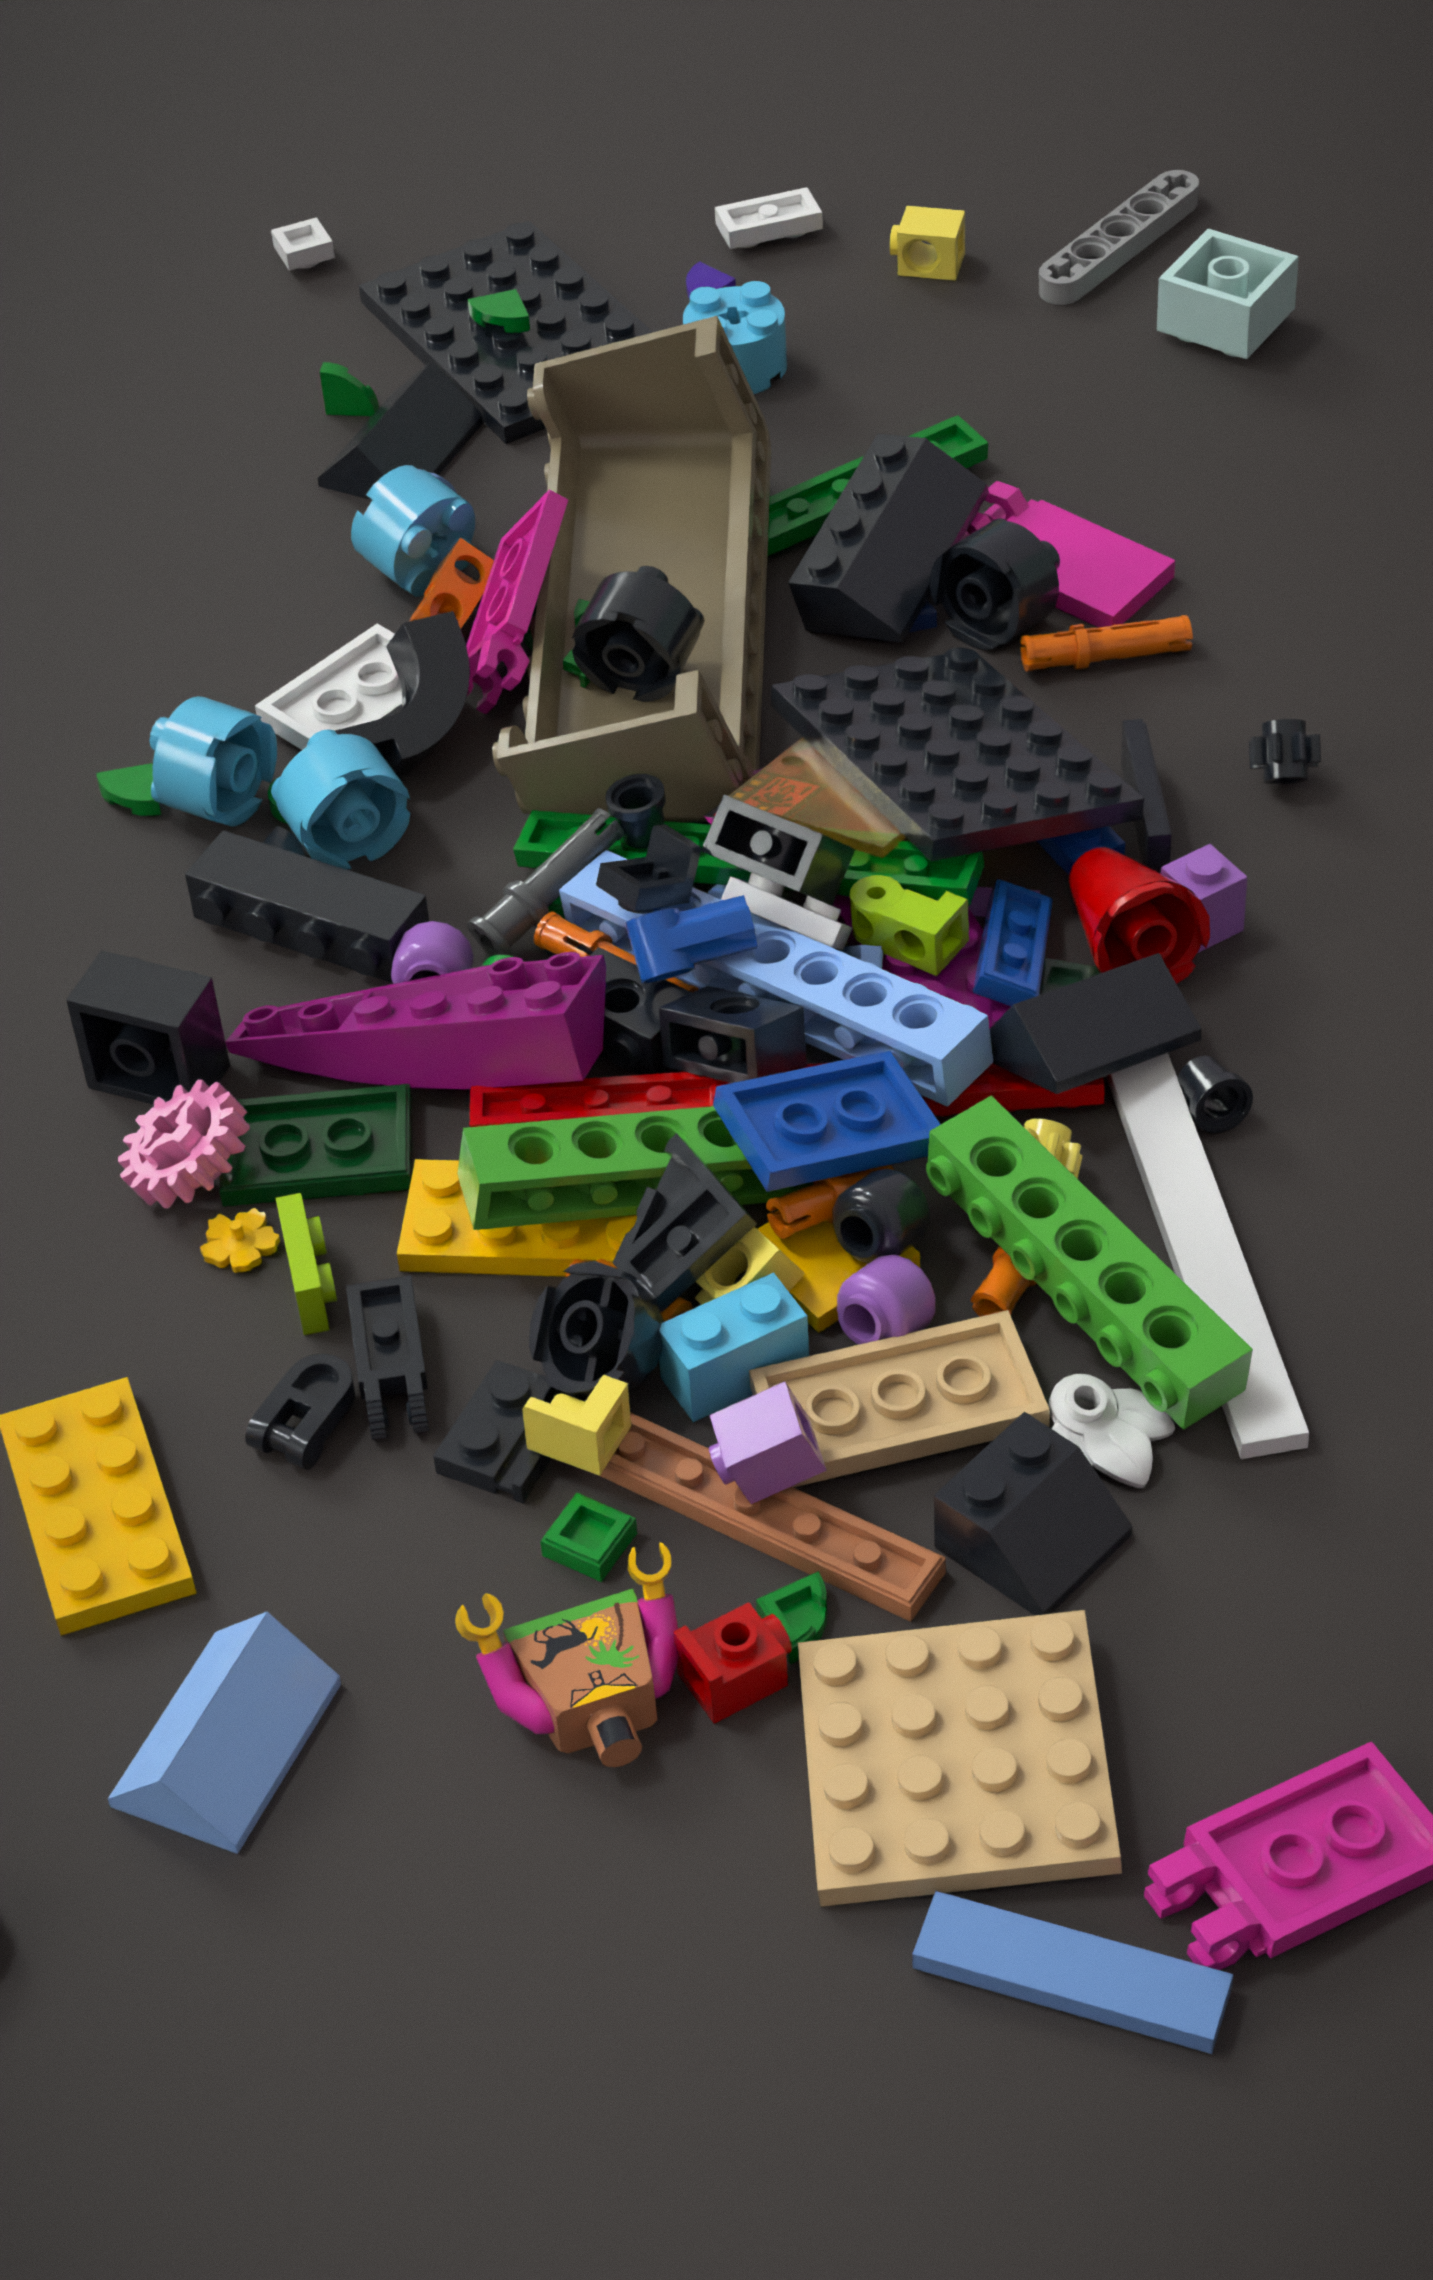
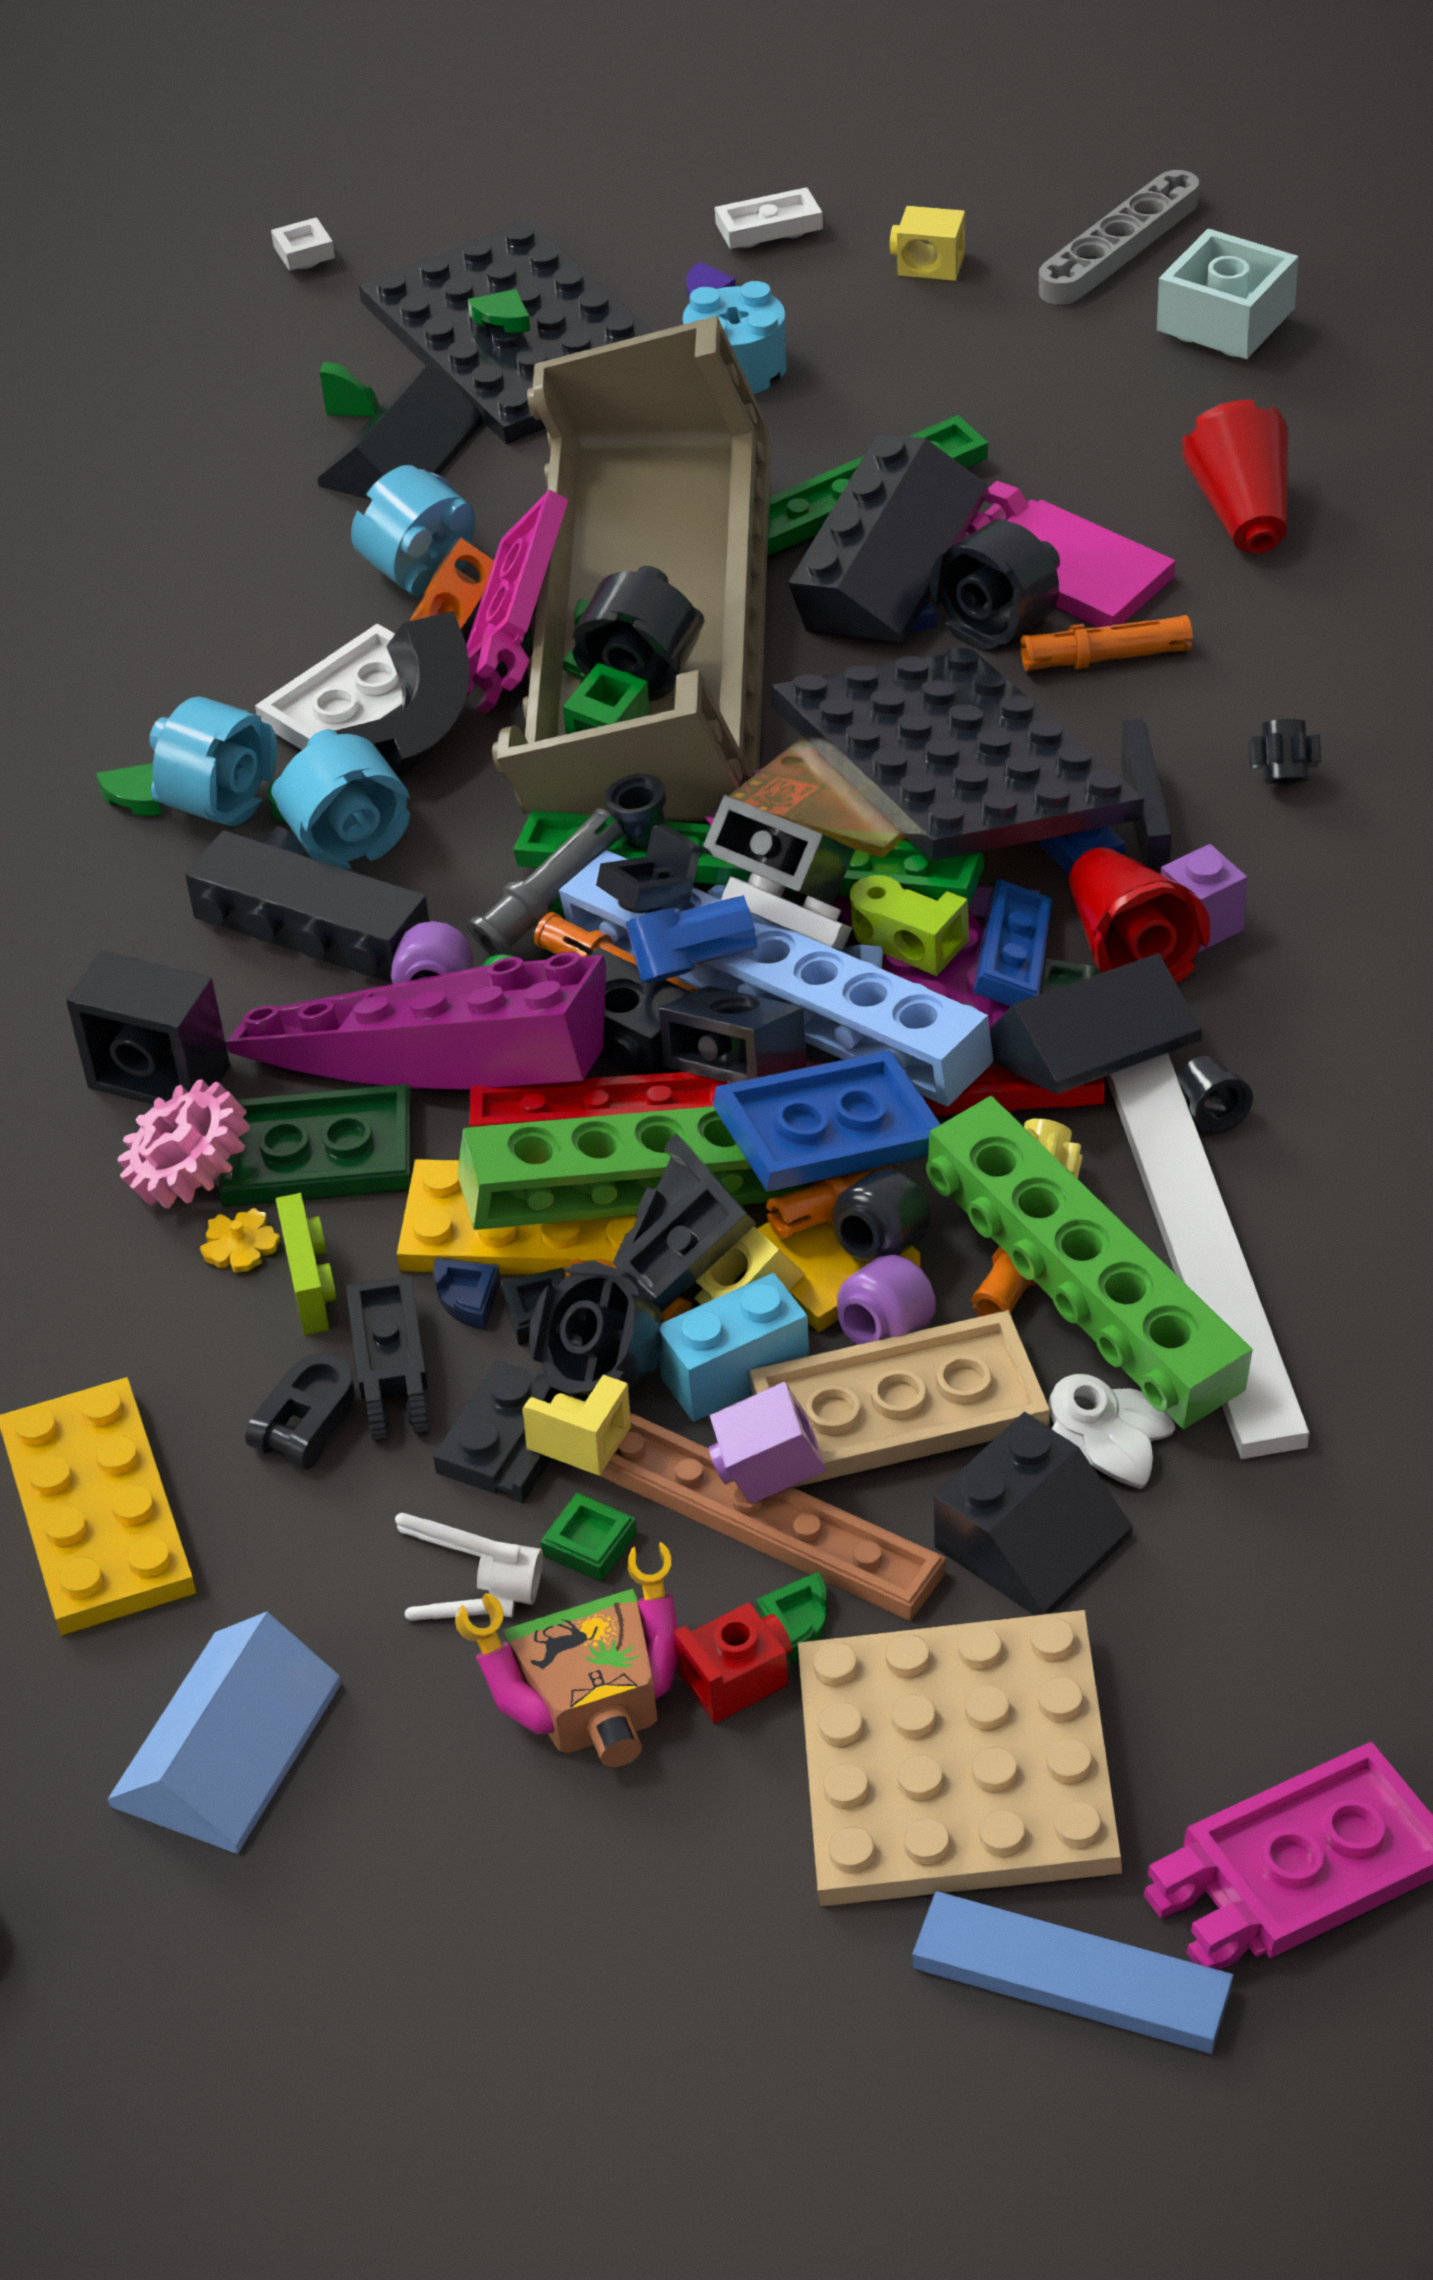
none -> white plant [395,1513,543,1621]
none -> dark blue tile [433,1258,501,1330]
none -> black tile [501,1267,566,1345]
none -> green brick [563,663,650,734]
none -> red cone [1181,399,1289,554]

